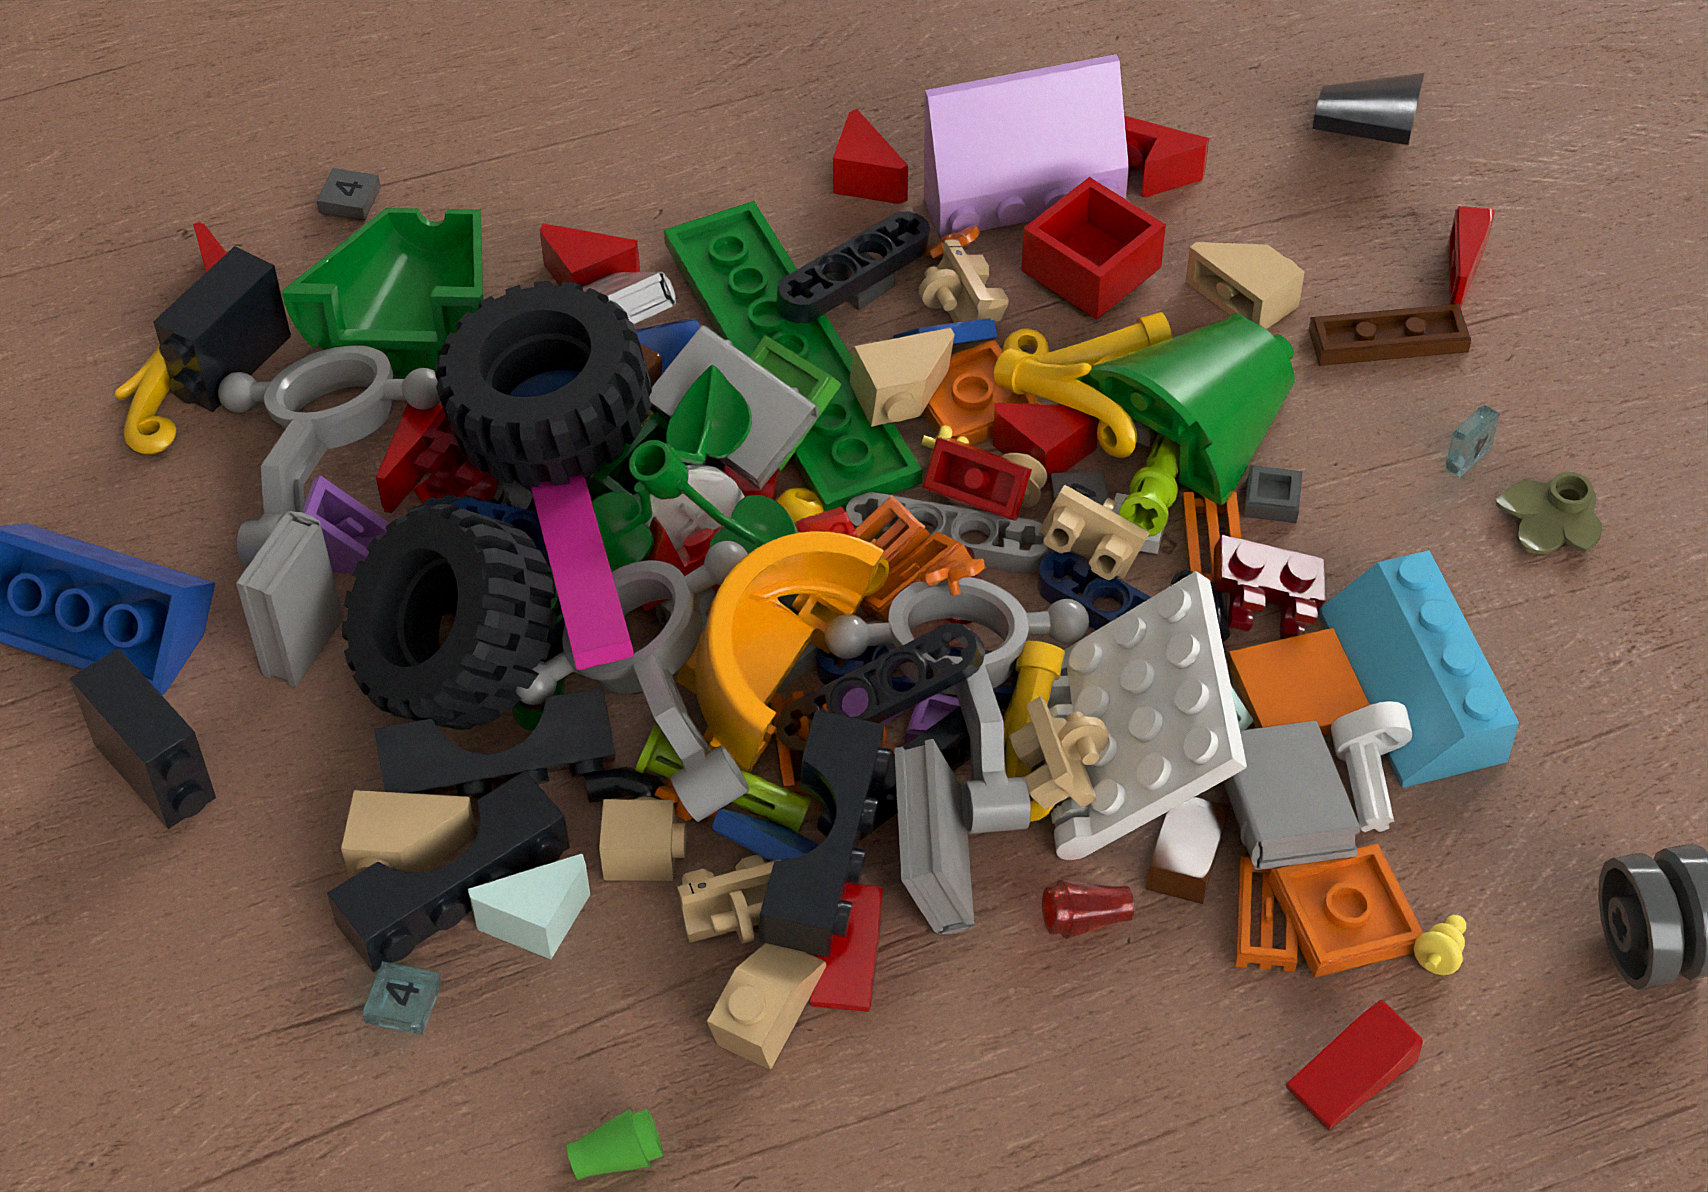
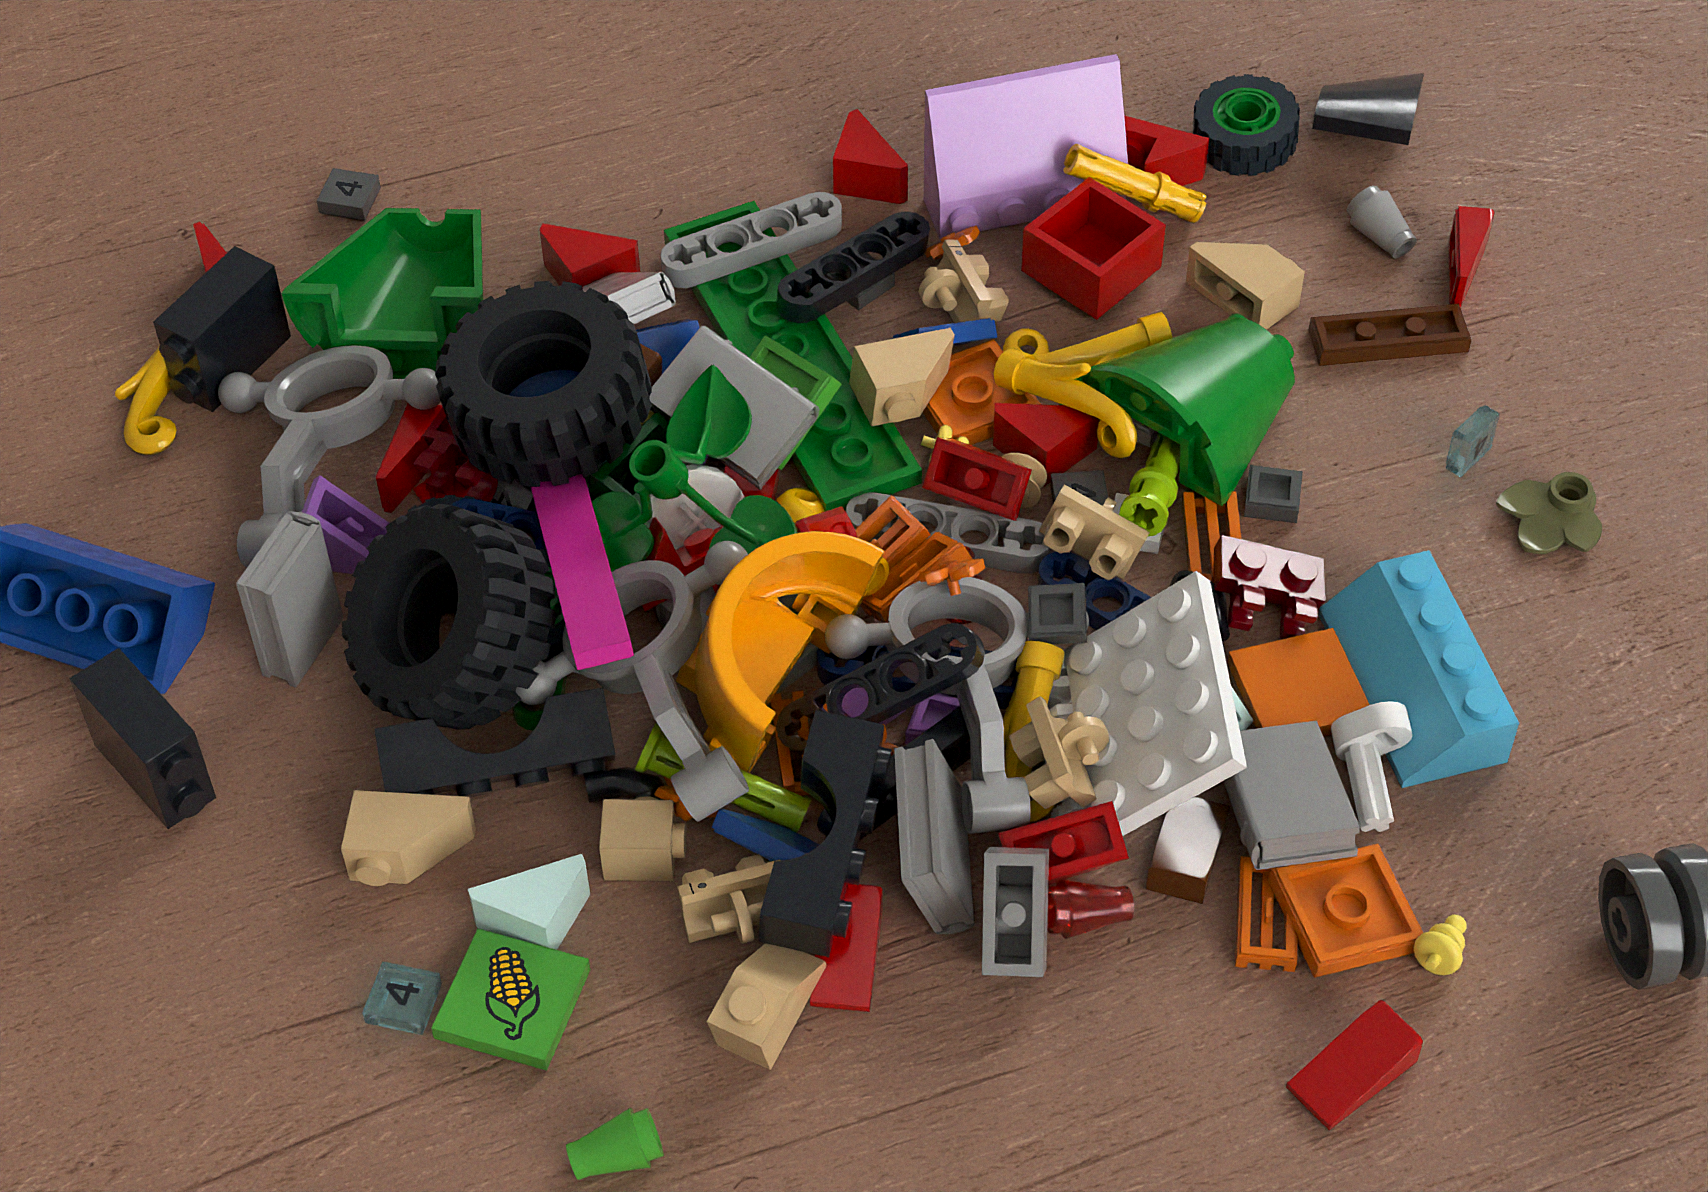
black arch [327,770,570,972] -> none
none -> bright green tile [431,928,591,1071]
none -> light grey beam [660,192,842,288]
none -> light grey brick [982,847,1049,977]
none -> red slope [998,801,1129,885]
none -> dark grey tile [1028,583,1087,644]
none -> yellow pin [1063,144,1206,223]
none -> black wheel [1193,74,1300,176]
none -> light grey cone [1347,186,1417,259]

